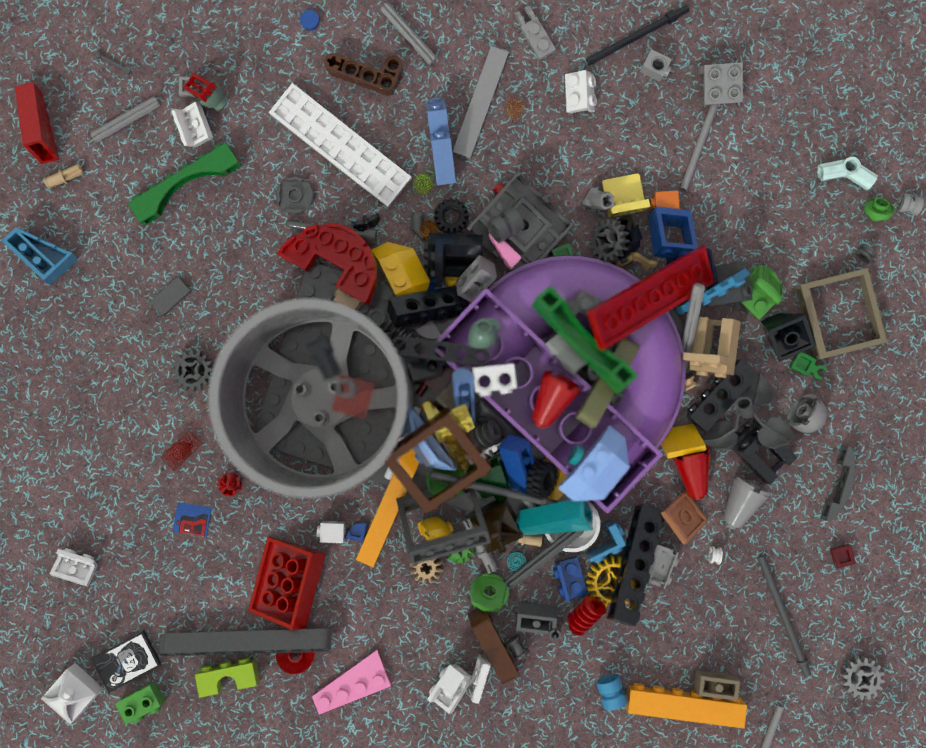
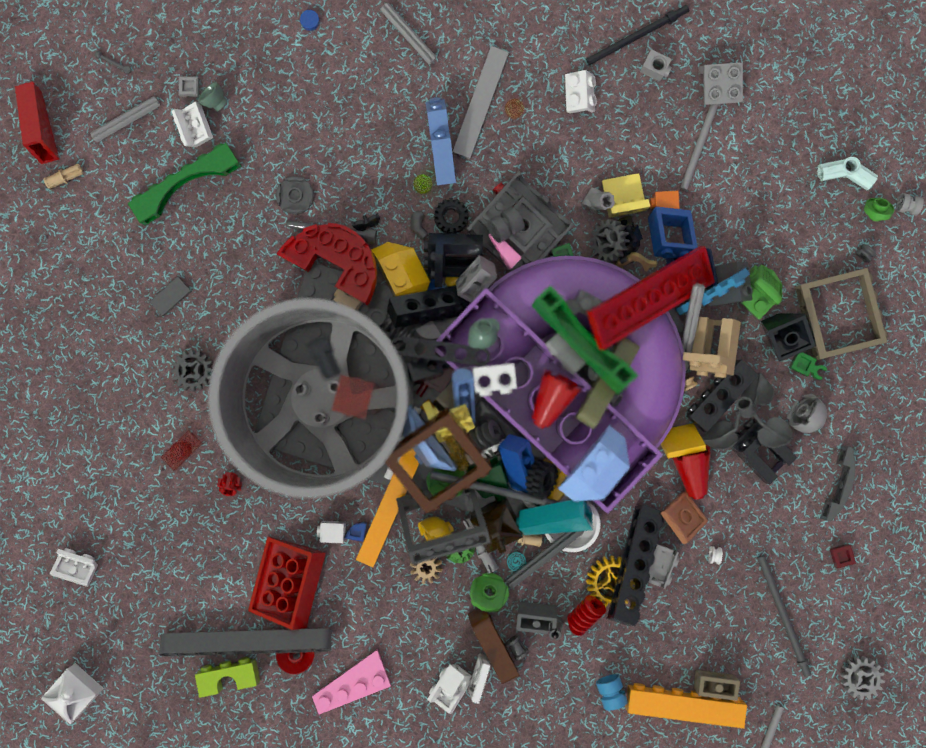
dark azure wedge [1,228,78,286] -> none
tile [91,631,162,693] -> none
bright green brick [115,681,166,725] -> none
sticker [173,502,212,537] -> none
red tile [183,73,217,103] -> none
white plate [268,83,412,208] -> none
reddish brown beam [324,53,403,96] -> none
dark grey bush [336,379,357,398] -> none
clear orange tile [420,220,439,240] -> none
light grey hinge [514,5,556,61] -> none
blue bracket [553,556,587,602] -> none
teal tile [567,444,585,466] -> none
dark azure bracket [585,519,626,563] -> none
light grey cone [723,474,771,530] -> none

